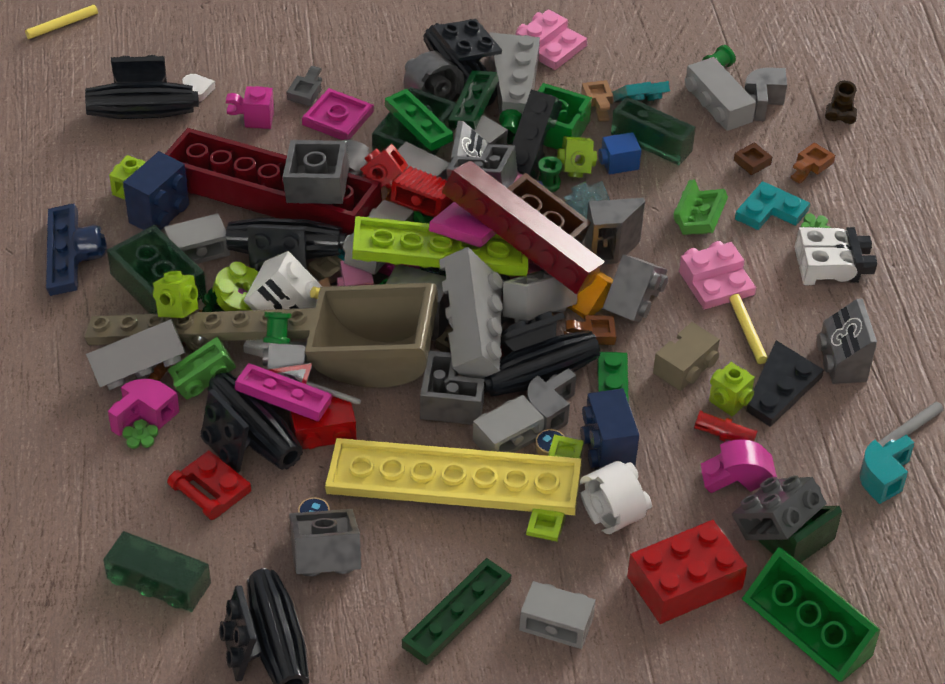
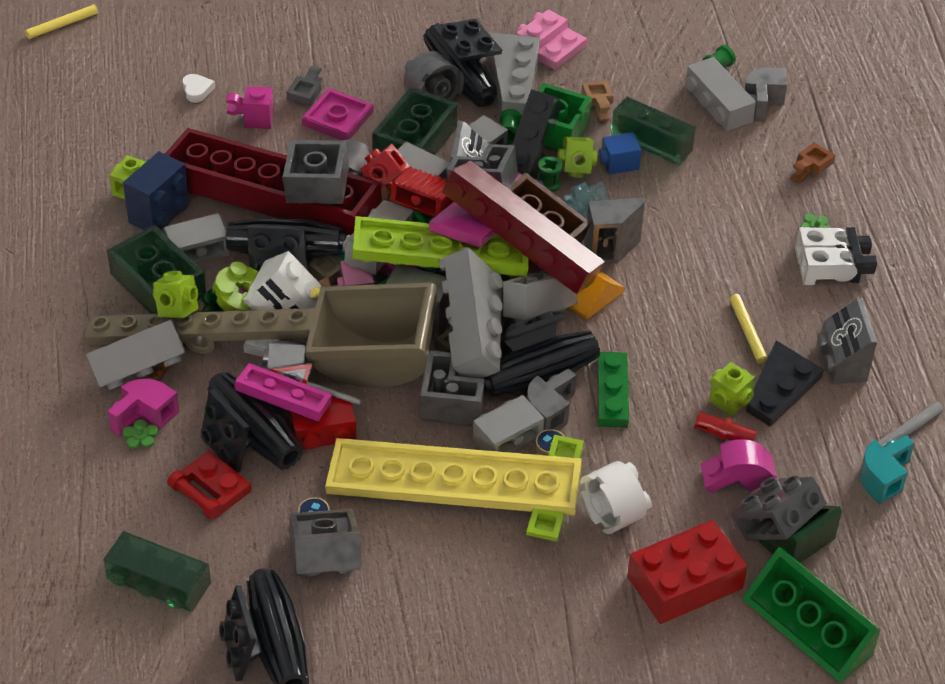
dark blue plate [46,203,107,296] -> none
black plate [85,55,199,119] -> none
bright green bracket [168,337,236,400] -> none
green bush [263,312,292,344] -> none
green plate [385,89,453,151] -> none
dark green plate [402,558,512,665] -> none
dark green plate [448,71,499,130] -> none
light grey brick [519,581,596,649] -> none
dark orange plate [564,315,617,345] -> none
dark blue brick [580,388,639,470] -> none
flat silver brick [602,254,668,322] -> none
teal plate [612,81,670,105] -> none
dark tan brick [653,322,720,391] -> none
bright green bracket [674,179,728,235] -> none
bright pink plate [679,241,756,310] -> none
reddish brown plate [733,142,773,175] -> none
teal plate [735,181,810,230] -> none
dark brown plate [825,80,857,124] -> none

